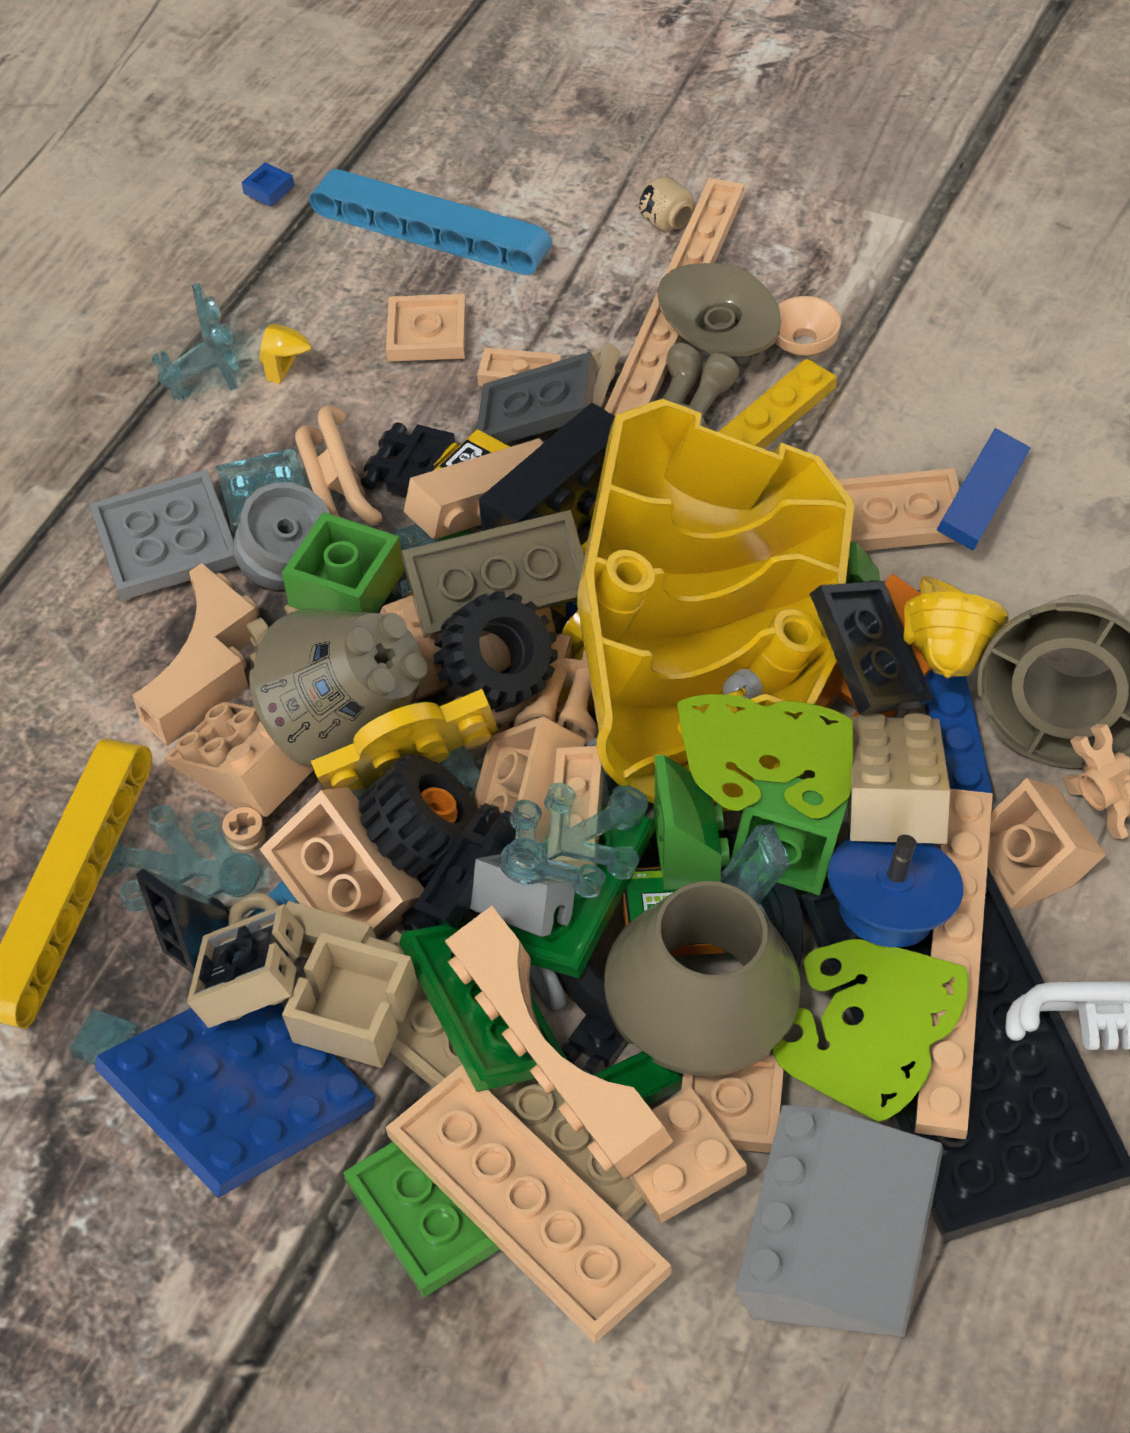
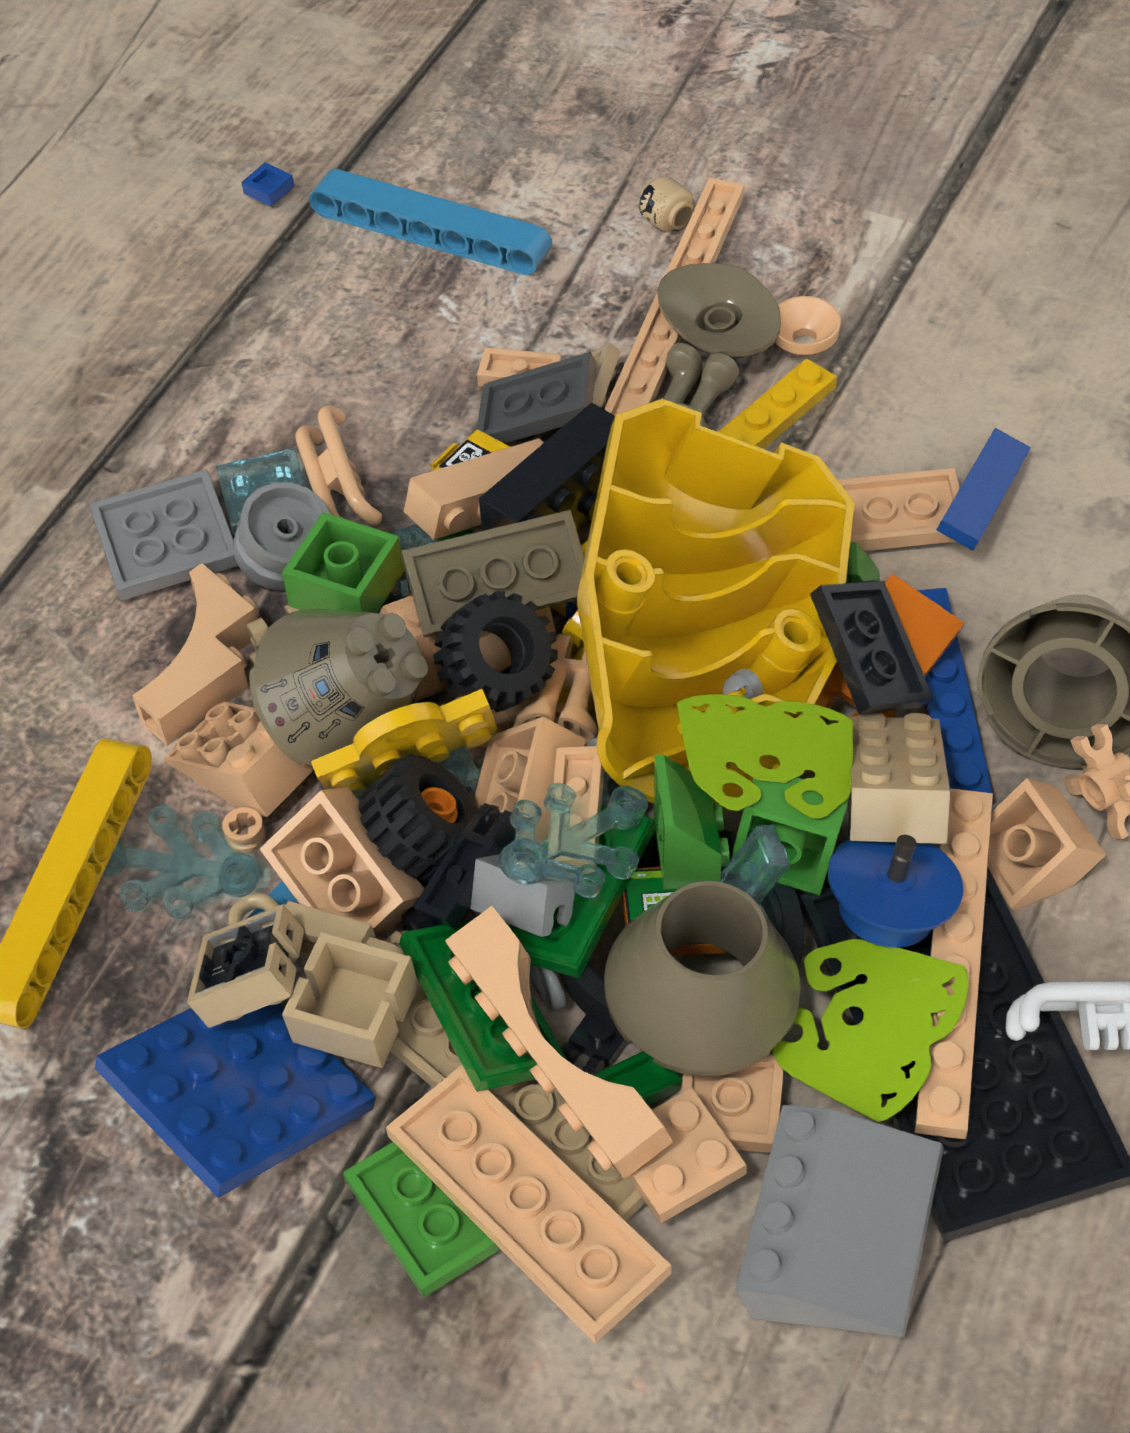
clear light blue plate [70,1009,139,1065] -> none
black slope [136,868,229,974] -> none
clear light blue plate [152,283,240,400] -> none
yellow plate [259,323,312,384] -> none
black plate [361,422,455,496] -> none
light nougat plate [386,294,466,362] -> none
yellow head [904,576,1009,678] -> none

